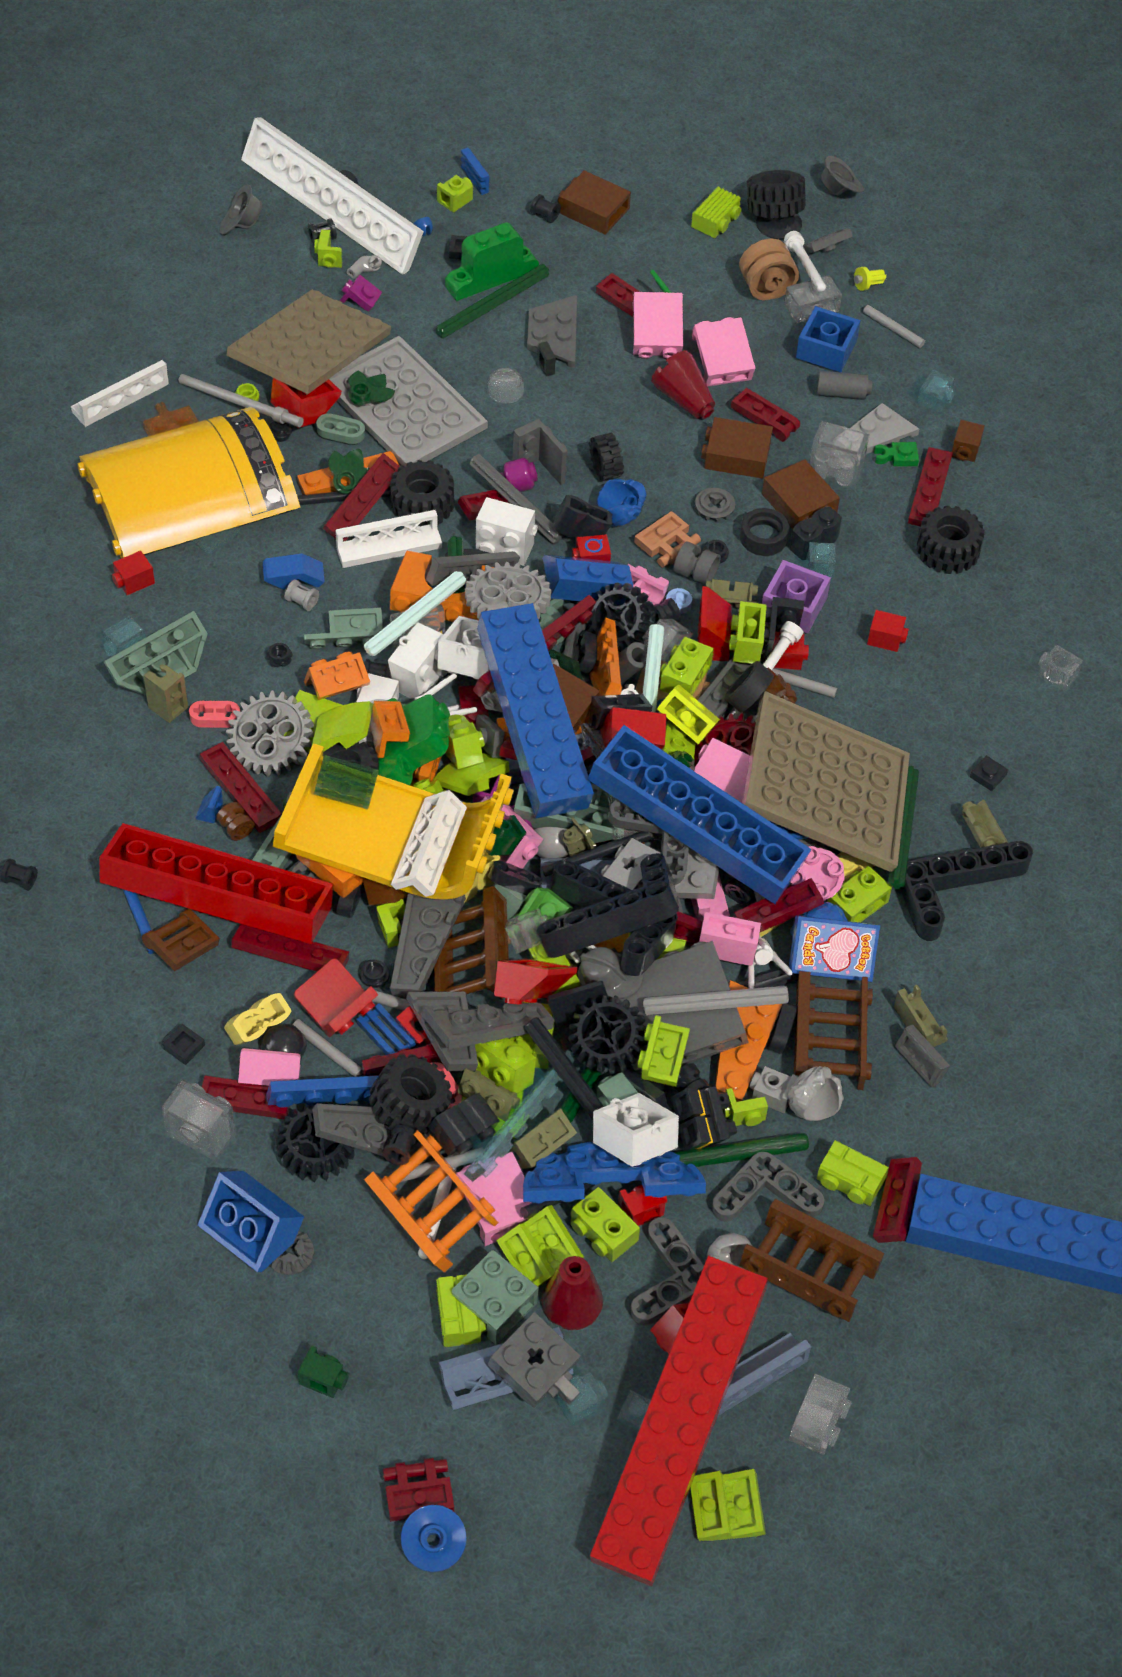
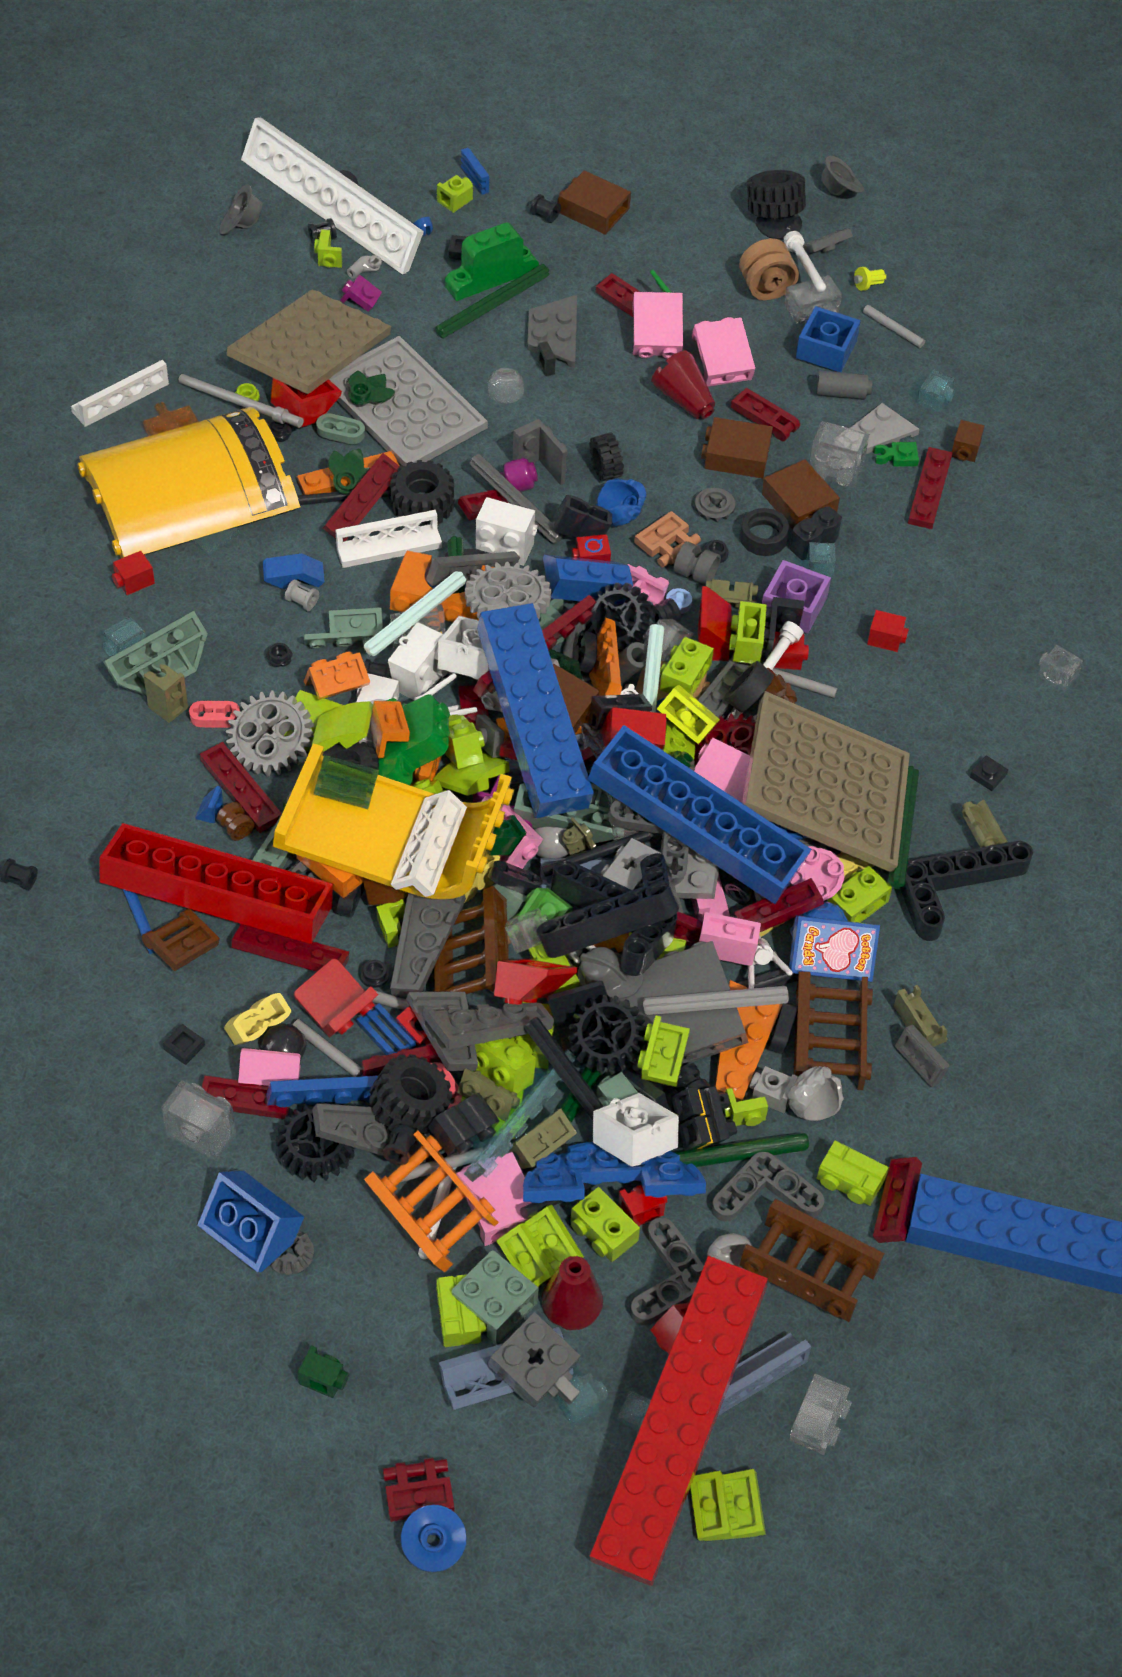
lime brick [691,186,741,238] -> none
black tyre [917,506,985,574] -> none

